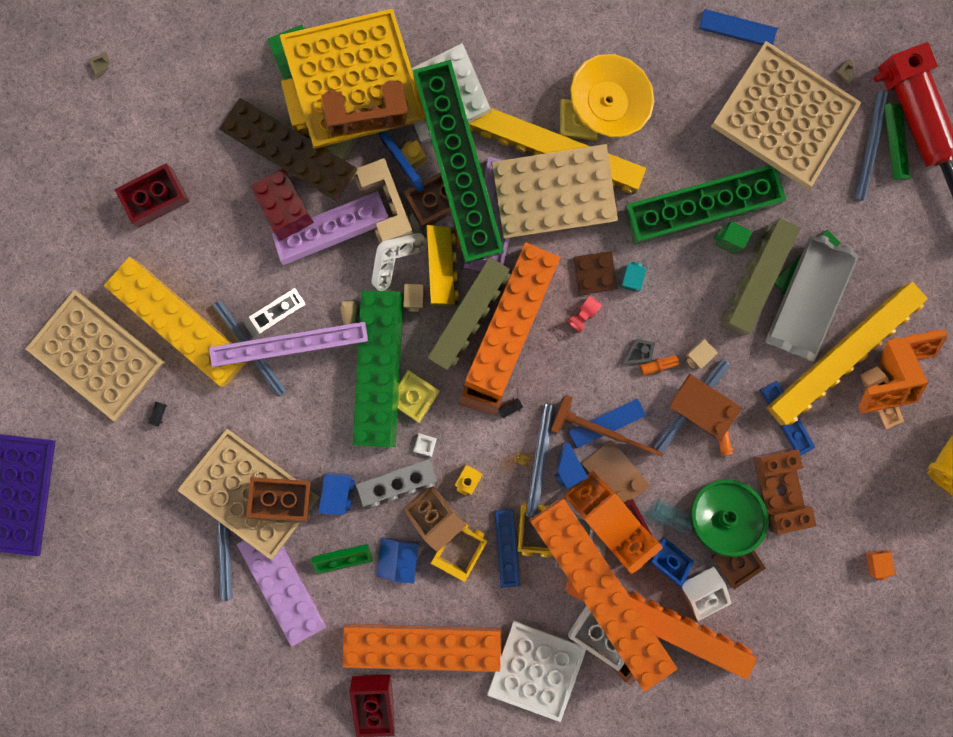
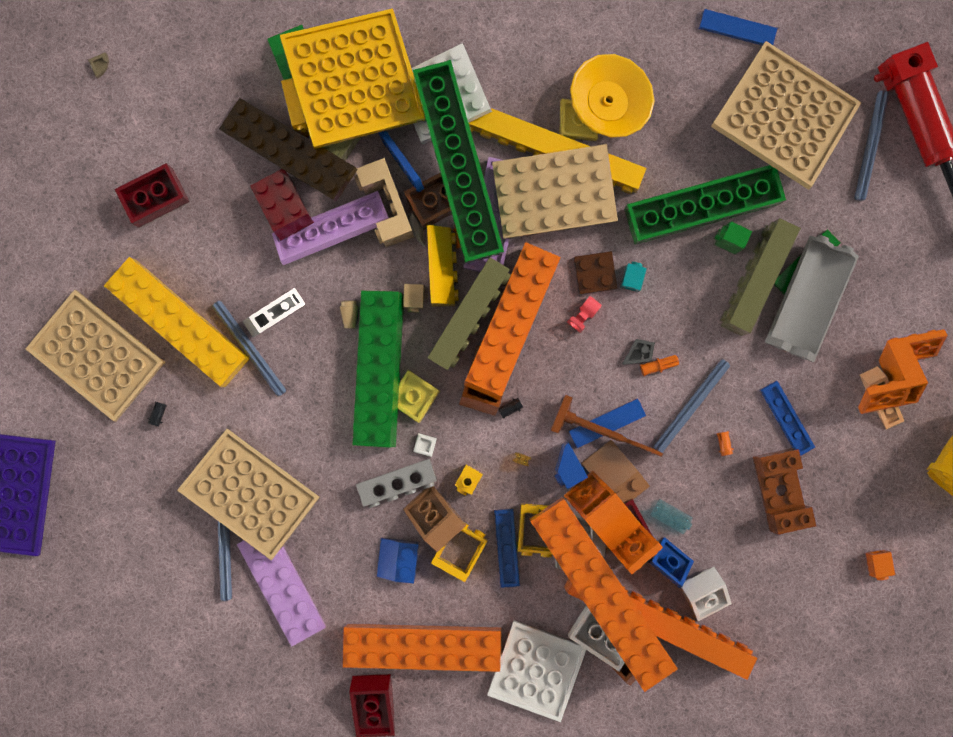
lavender plate [209,322,368,367] -> none
dark orange brick [246,477,311,523] -> none
green plate [311,544,373,574] -> none
blue slope [318,472,355,515] -> none
dark orange plate [321,80,408,138] -> none
white beam [372,233,428,291] -> none
yellow brick [400,140,427,169] -> none
sand blue axle [526,404,555,518] -> none
dark orange slope [668,374,742,440] -> none
tan brick [685,339,718,370] -> none
green dish [690,479,769,557] -> none
reddish brown plate [711,550,766,590] -> none
yellow brick [766,281,928,426] -> none
dark tan tile [834,59,854,86] -> none
green tile [885,103,911,180] -> none

